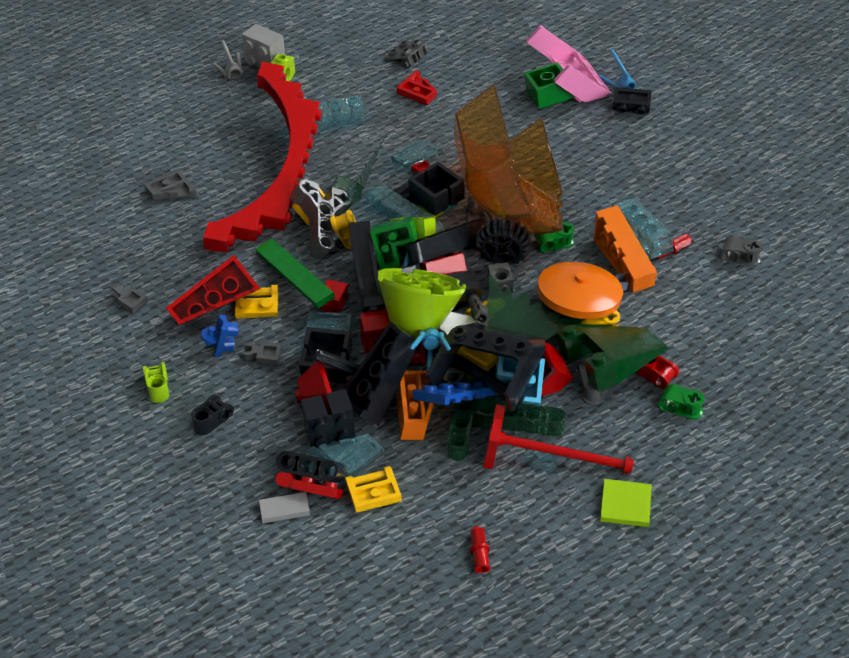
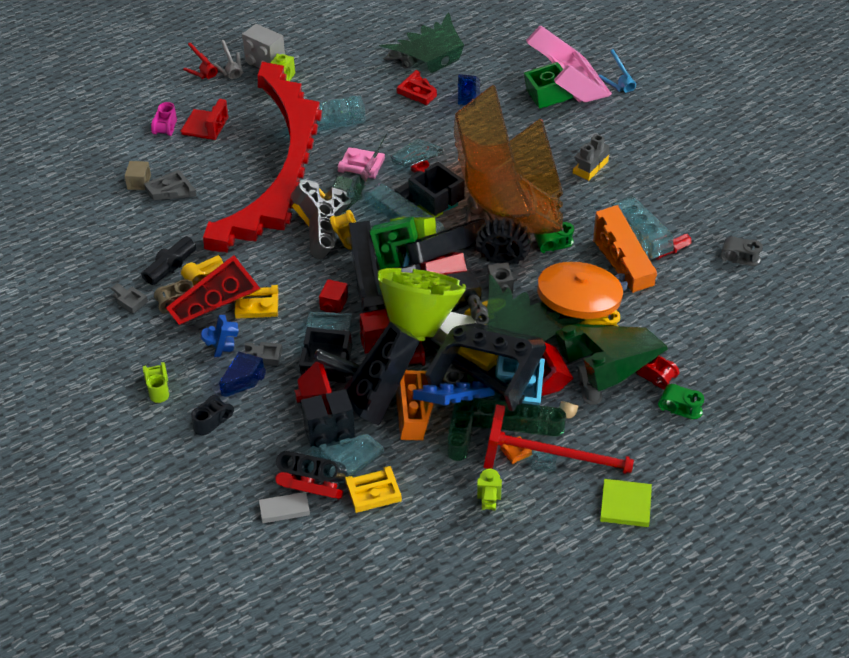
green tile [255,239,336,308] -> none
dark azure plant [410,328,450,370] -> none
red axle [470,526,491,573] -> none
black bracket [613,87,652,114] -> none
none -> dark tan brick [125,161,151,190]
none -> black piece [141,236,197,285]
none -> dark pink piece [151,102,177,136]
none -> dark tan piece [154,279,193,314]
none -> red bracket [181,99,229,140]
none -> yellow piece [181,255,223,286]
none -> red plant [183,43,218,79]
none -> clear blue slope [219,351,266,397]
none -> bright pink plate [338,147,385,179]
none -> clear green piece [379,12,464,73]
none -> clear blue slope [458,74,480,107]
none -> lime hips [477,469,502,511]
none -> orange tile [500,436,532,464]
none -> tan hinge [559,401,578,418]
none -> dark grey hips [573,134,610,181]

